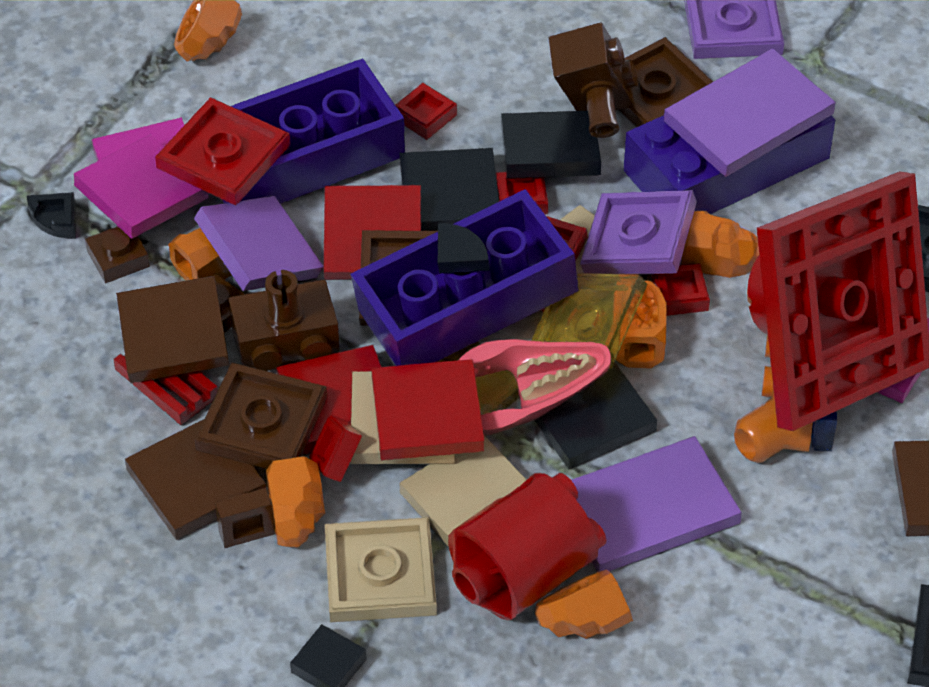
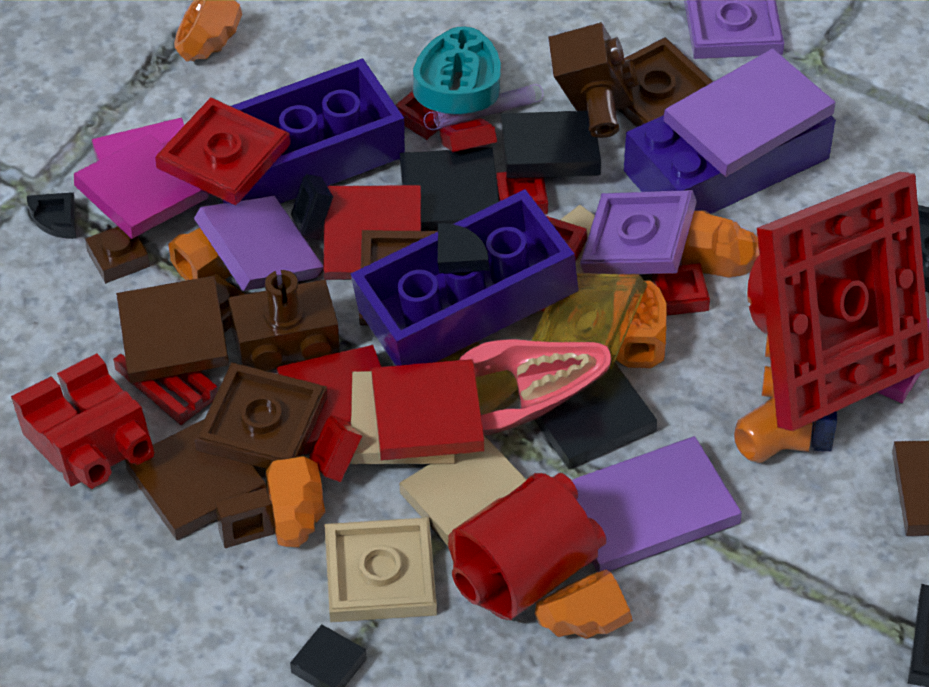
none -> red hips [11,353,155,489]
none -> black tile [291,174,334,240]
none -> teal piece [413,26,501,114]
none -> lavender piece [424,84,544,130]
none -> red tile [439,118,497,152]

